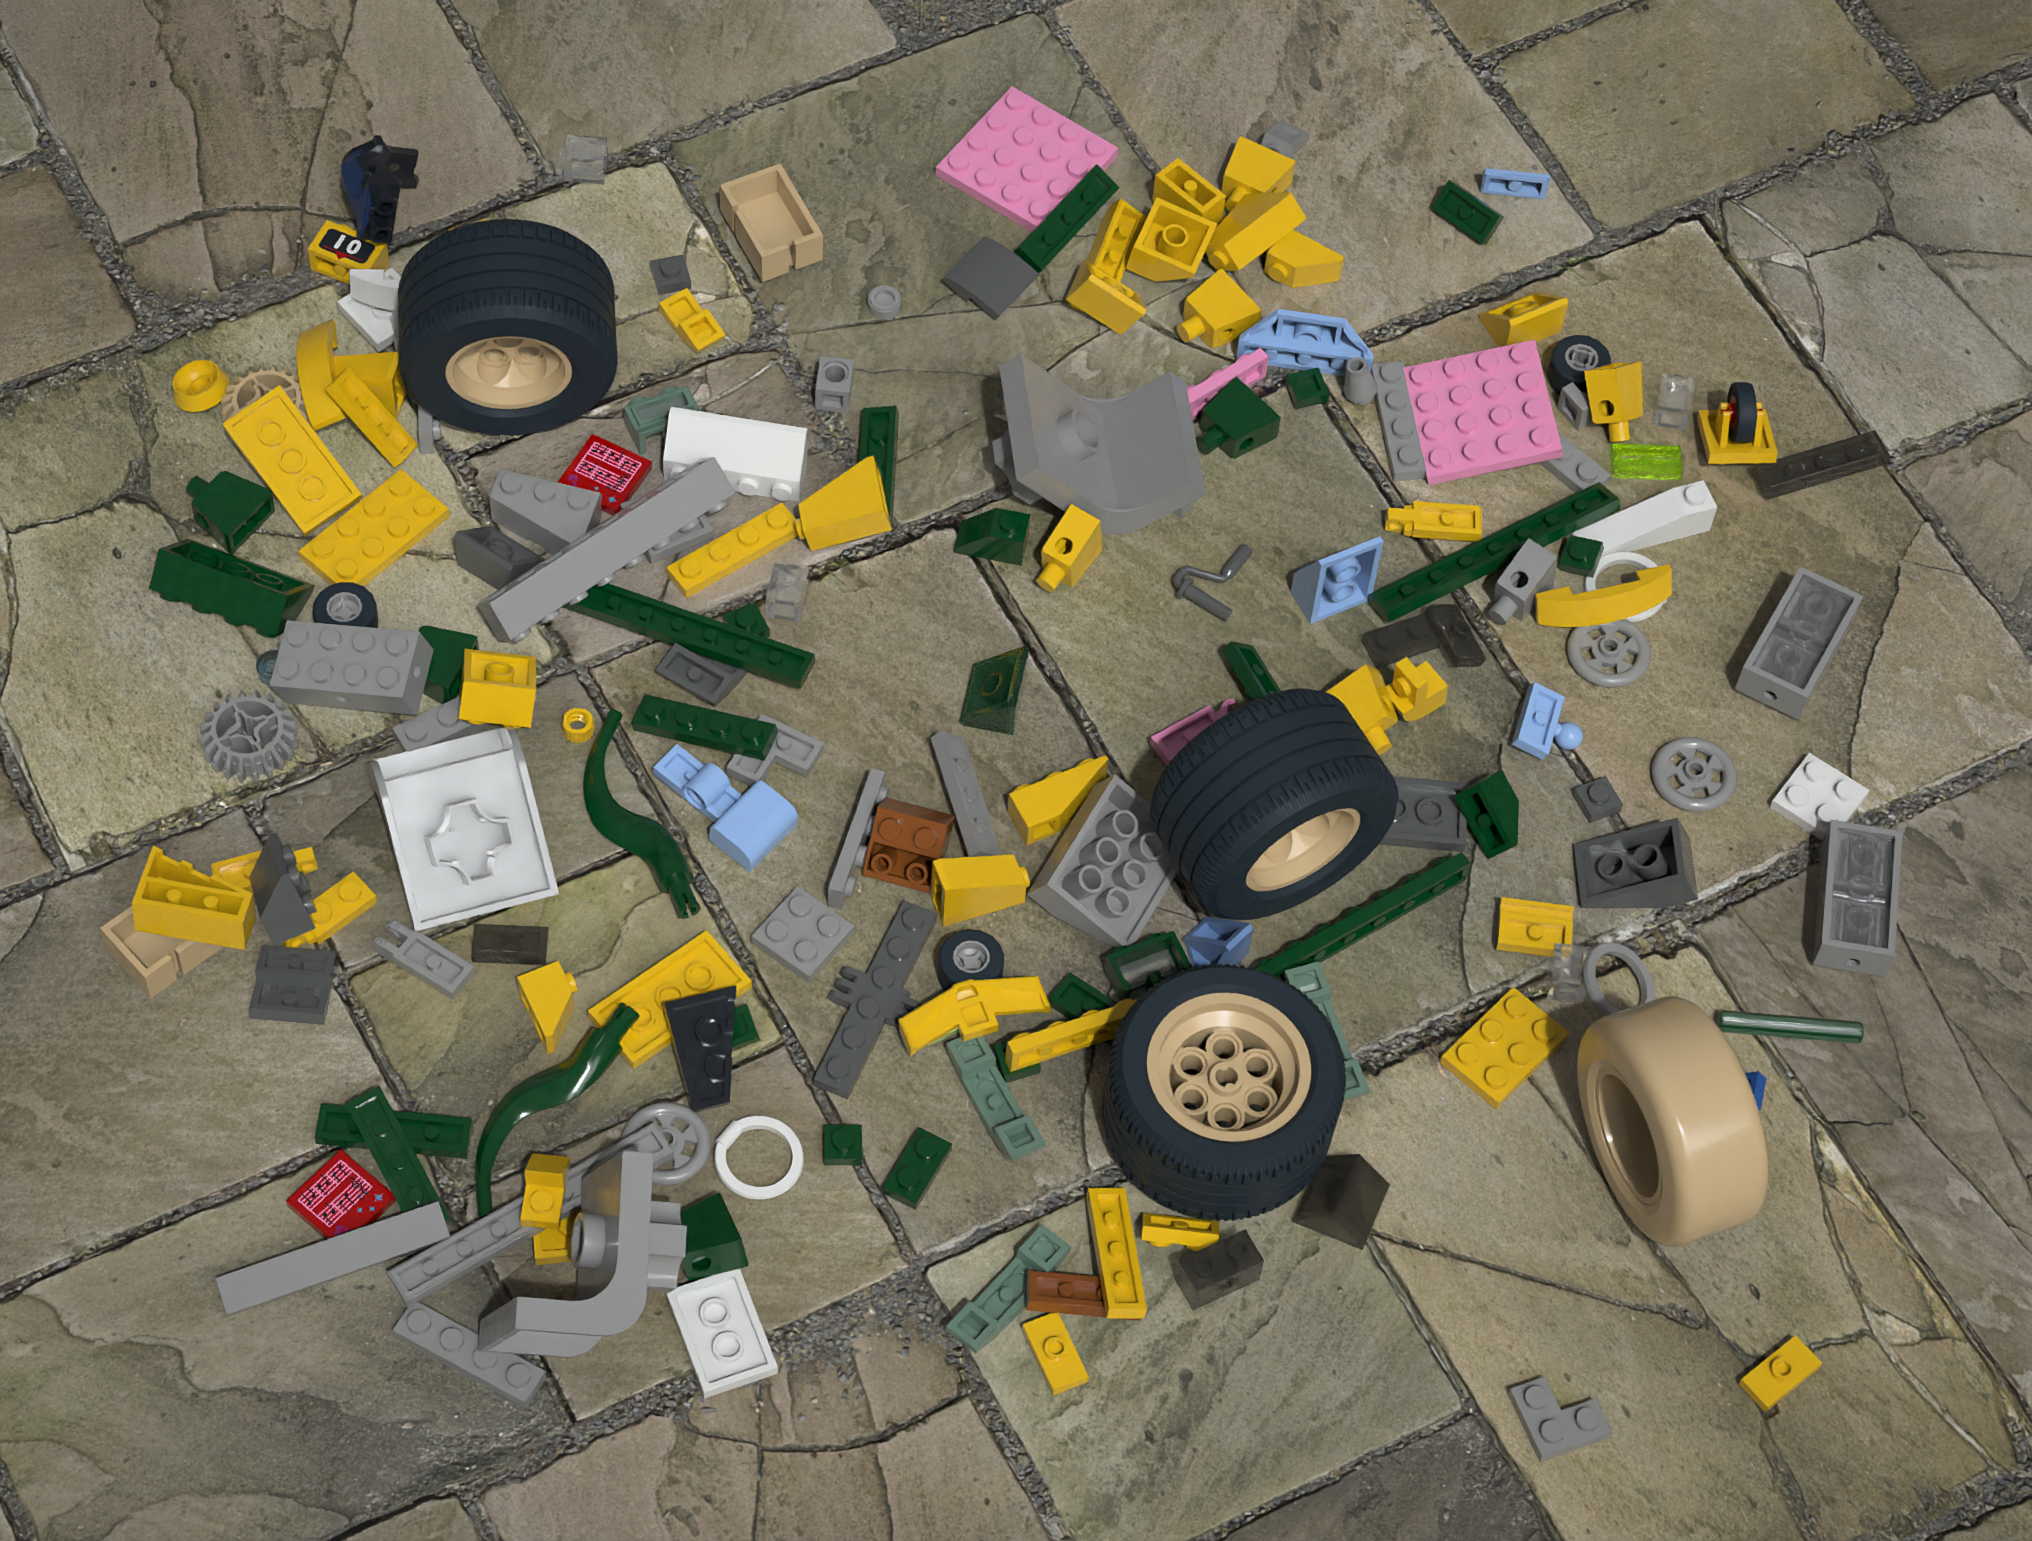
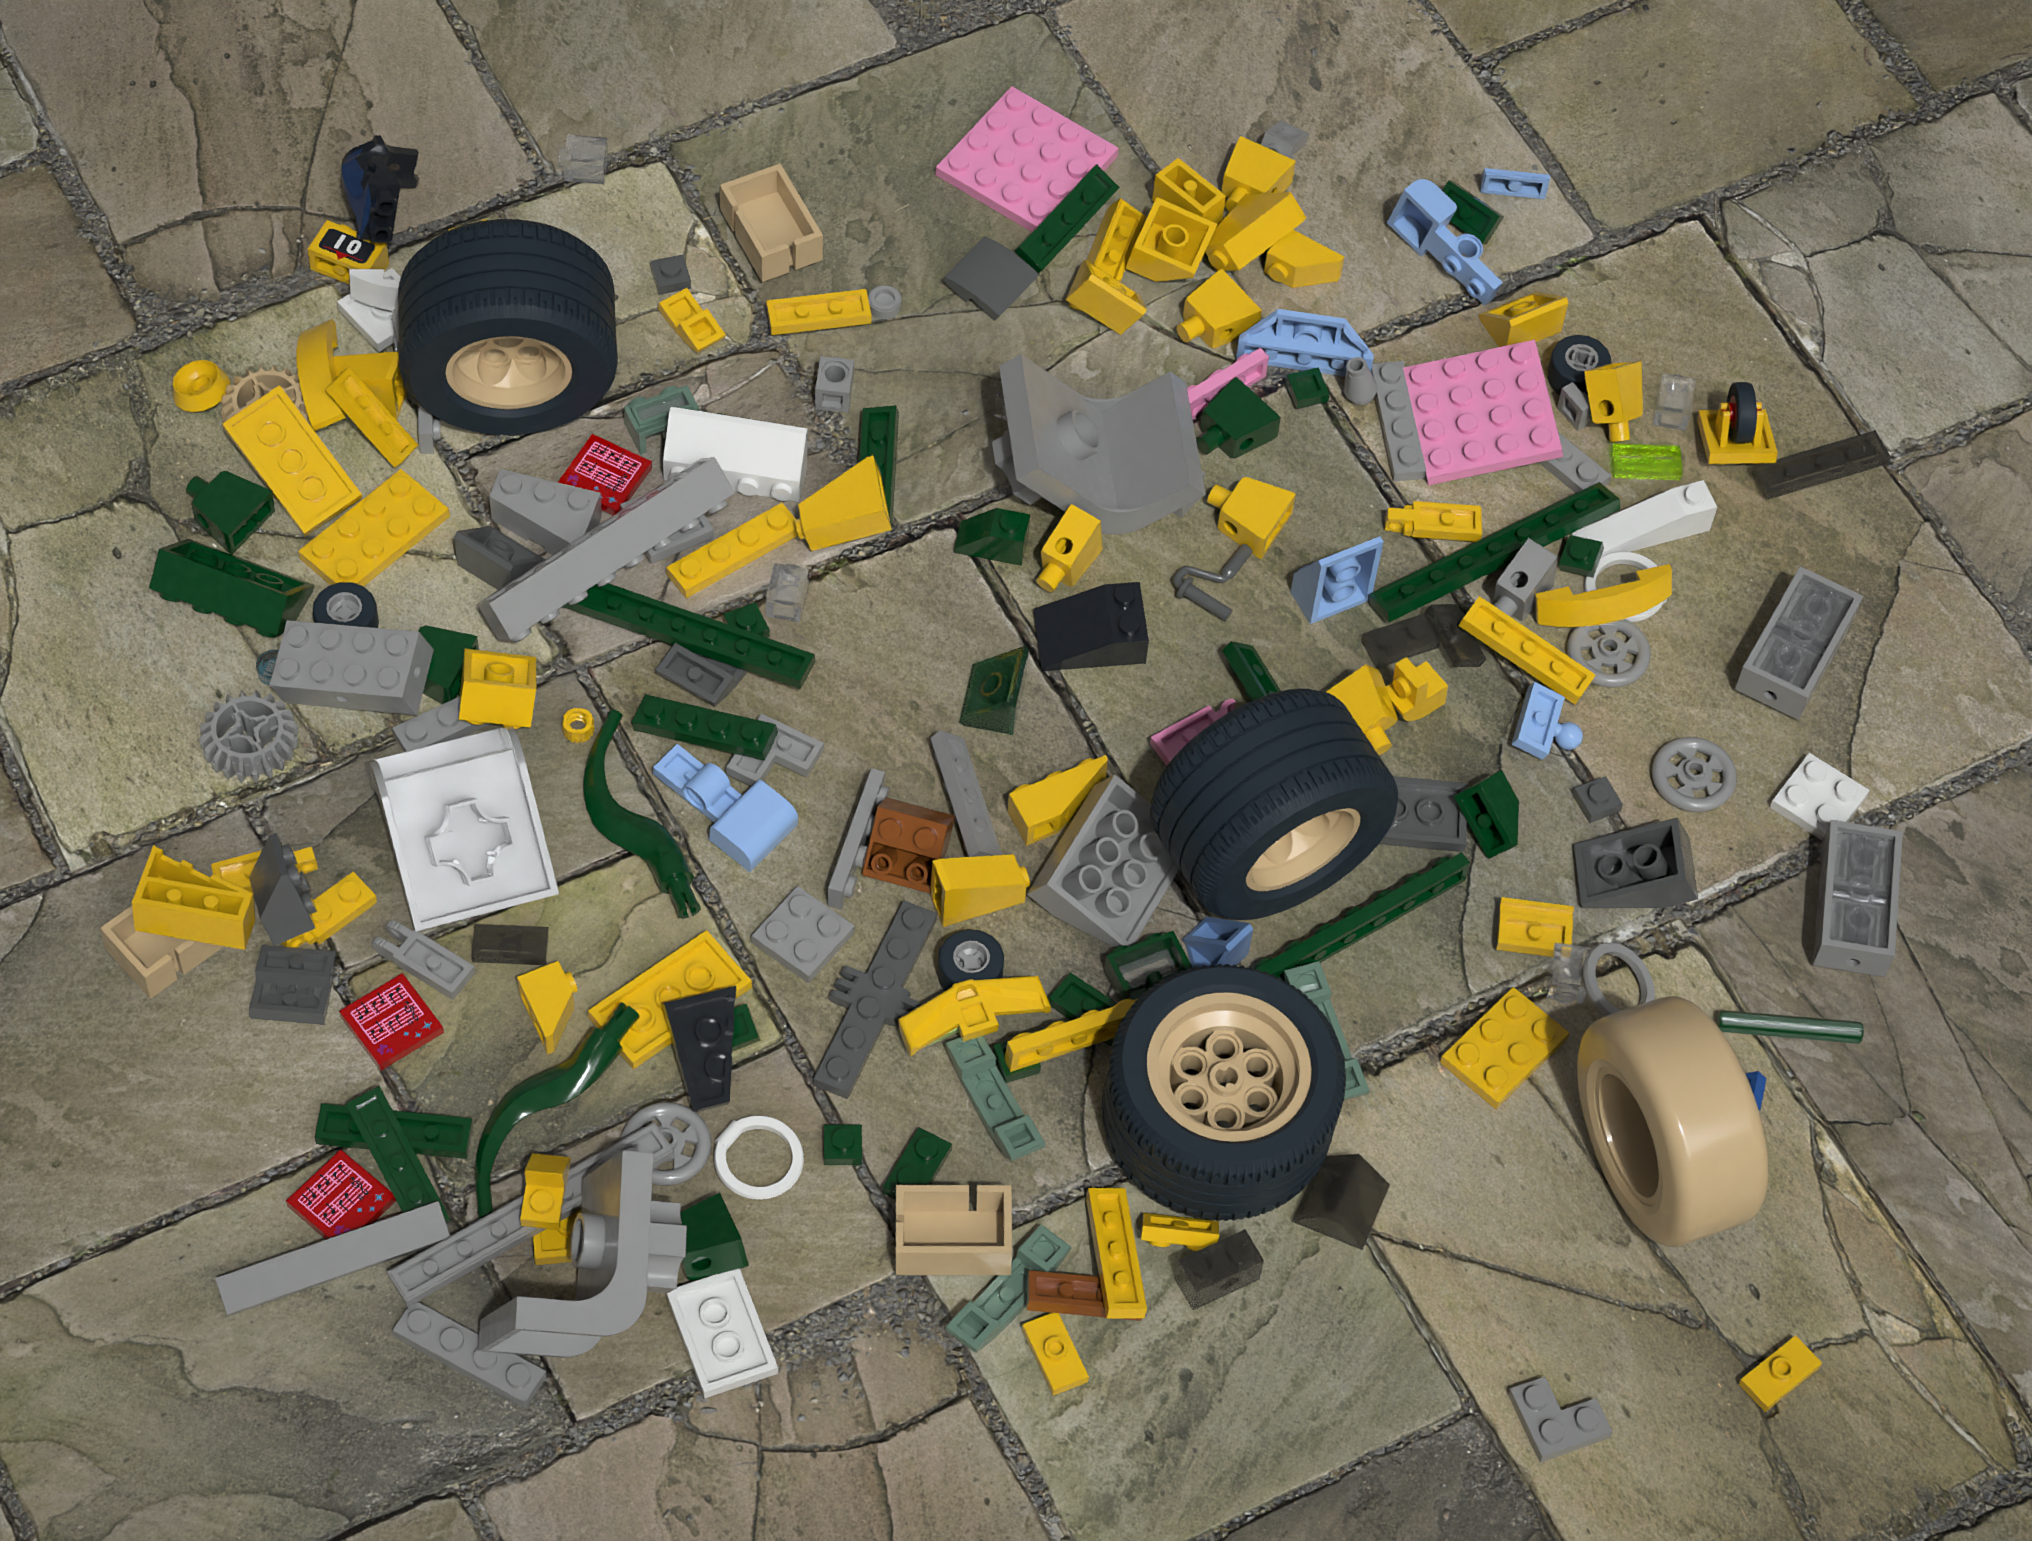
none -> red tile [339,973,444,1071]
none -> yellow plate [766,289,872,335]
none -> tan piece [896,1185,1012,1275]
none -> black slope [1033,582,1149,671]
none -> yellow torso [1207,477,1296,559]
none -> light blue plate [1387,179,1503,306]
none -> yellow plate [1458,596,1596,705]

